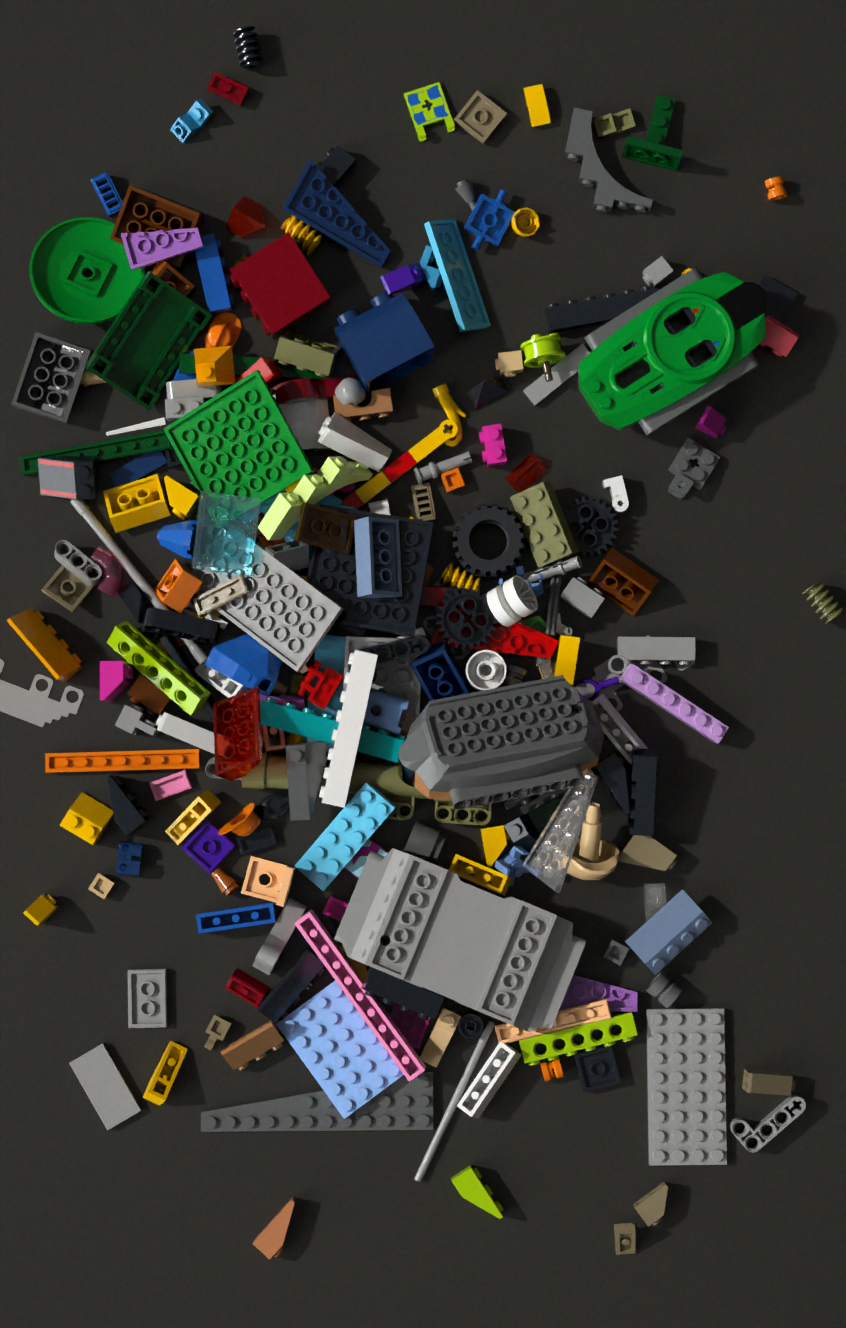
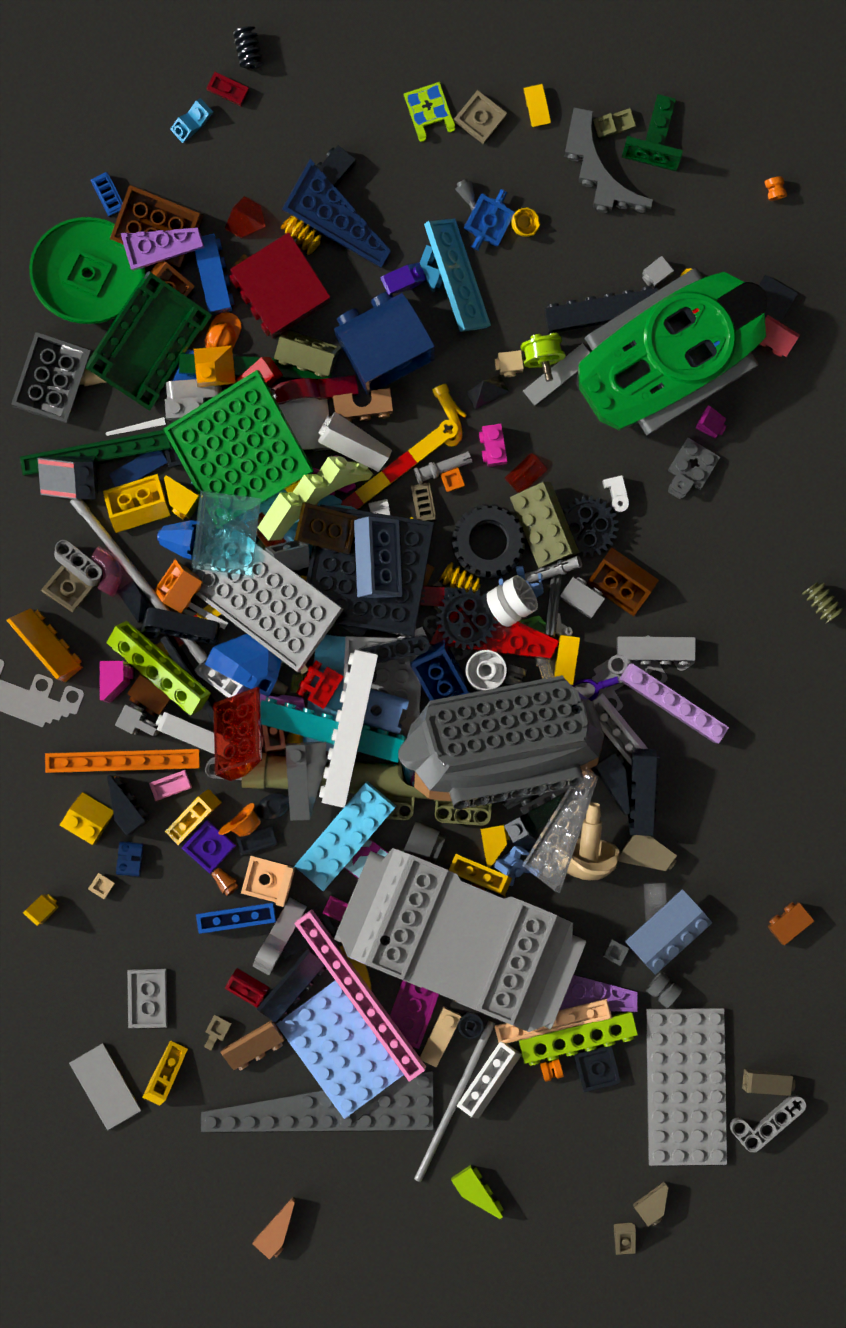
tile [192,574,250,617] -> none
light grey hair [335,378,366,406] -> none
black wedge [361,967,444,1021] -> none
none -> dark orange brick [767,902,814,946]

